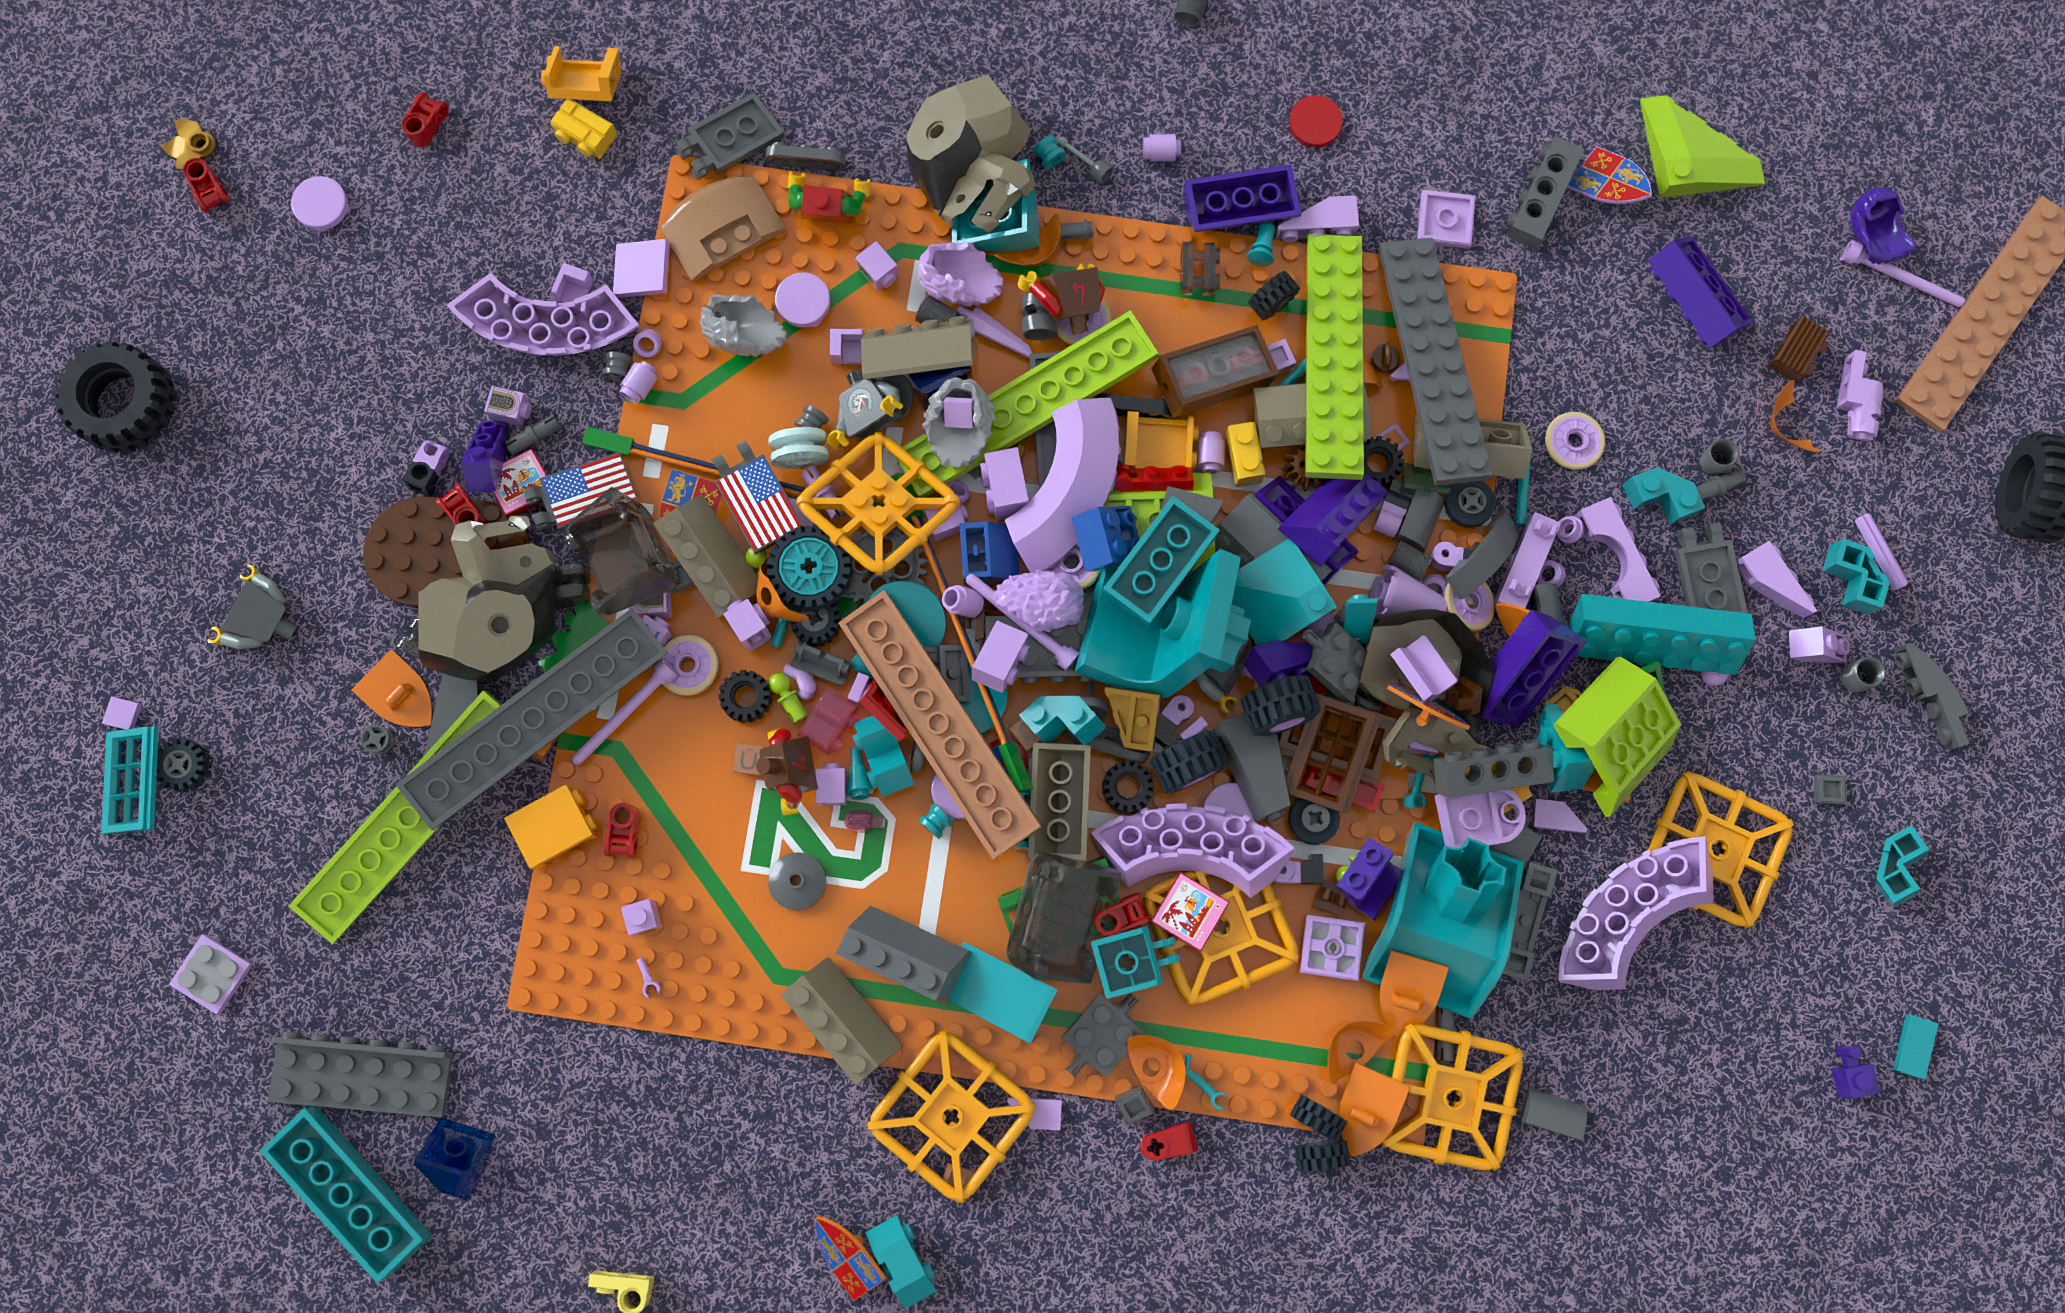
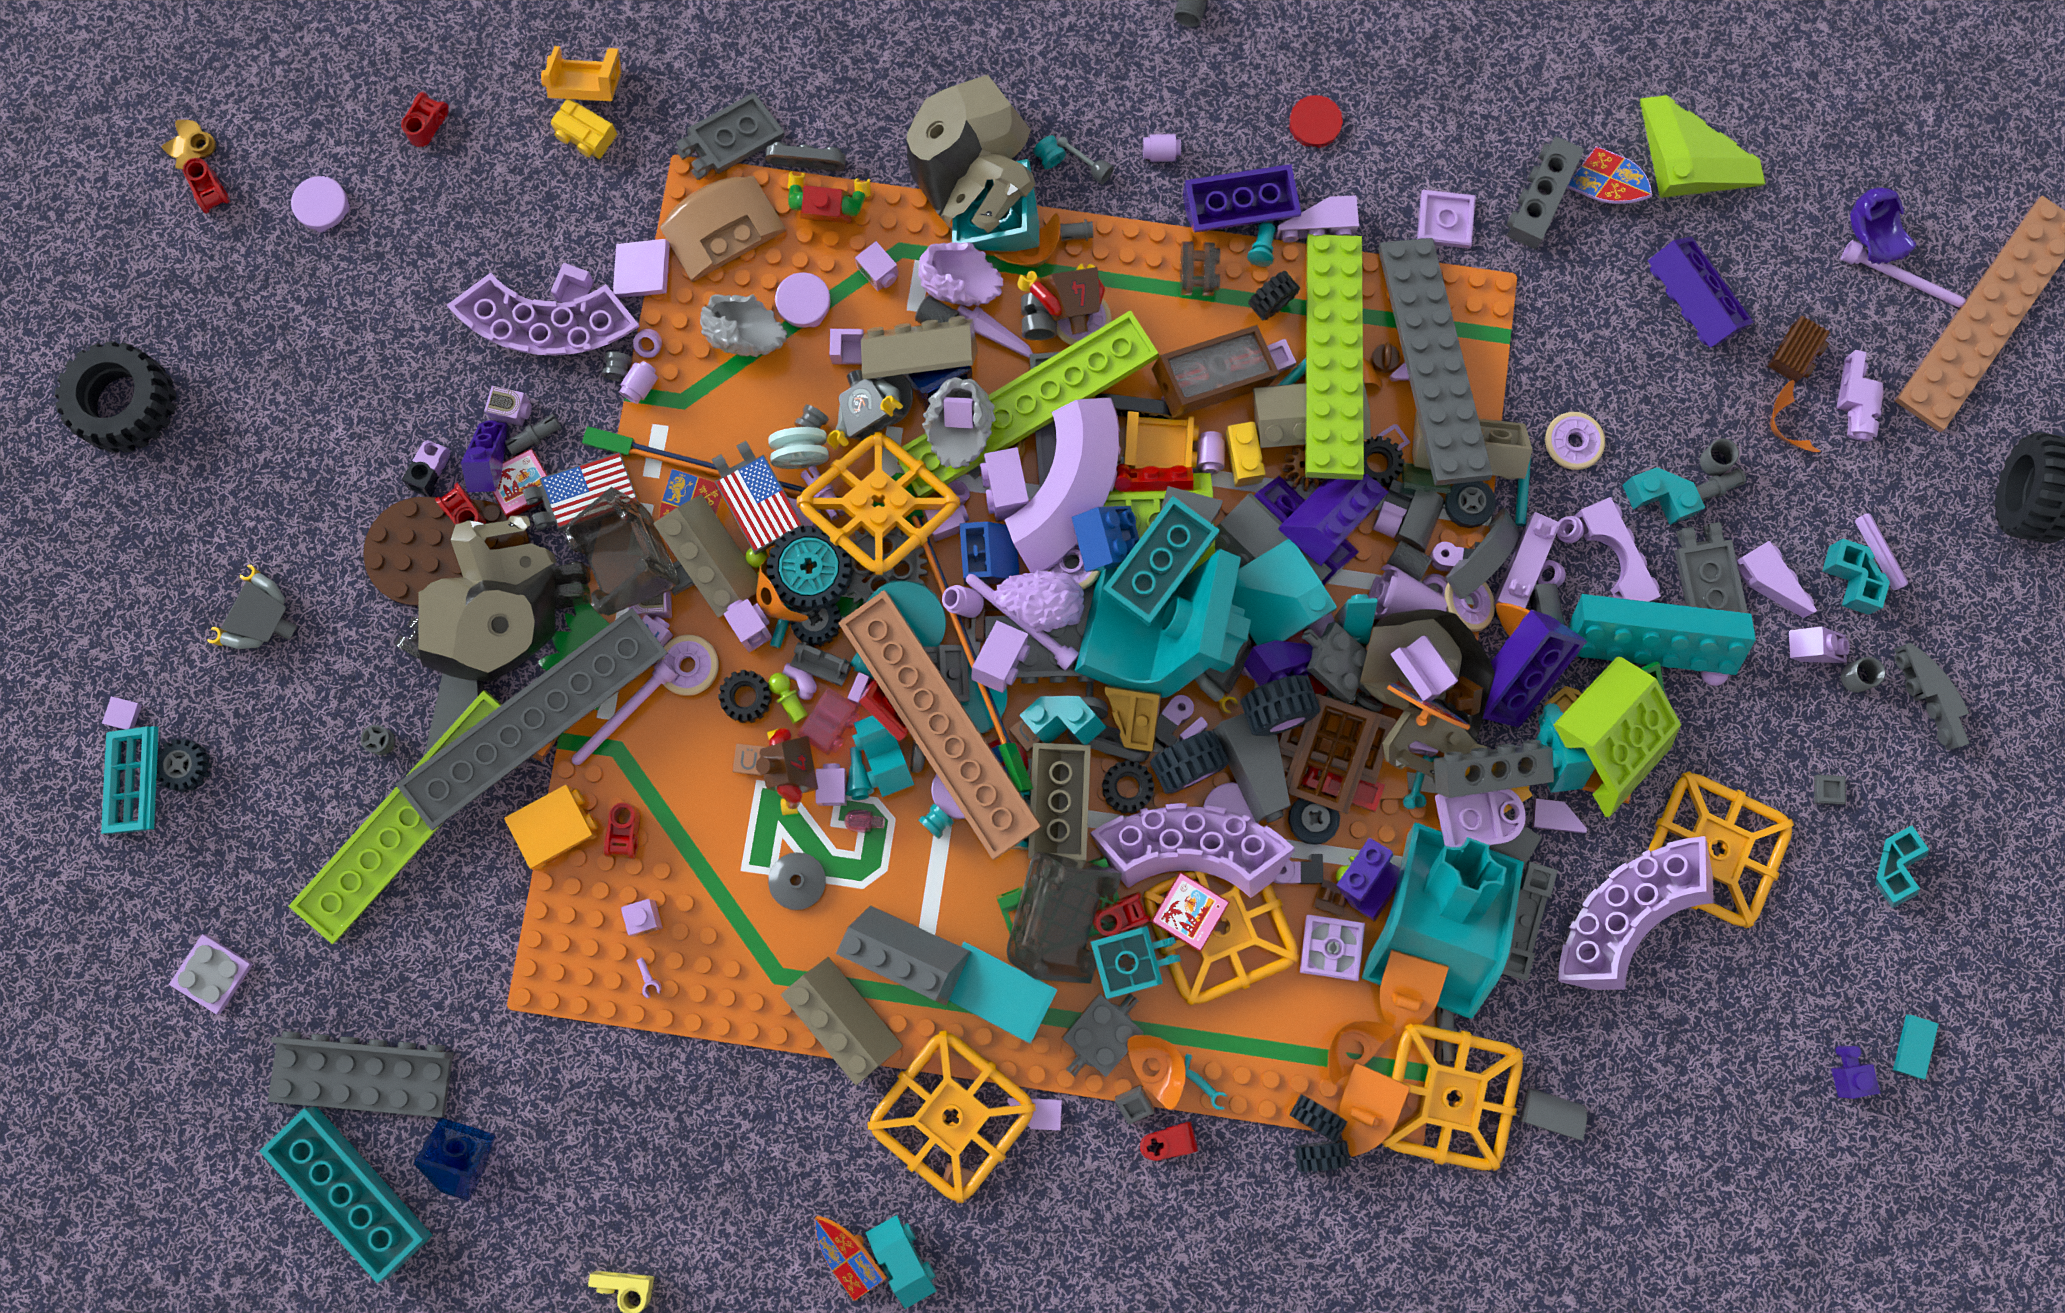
orange shield [352,649,432,727] -> none

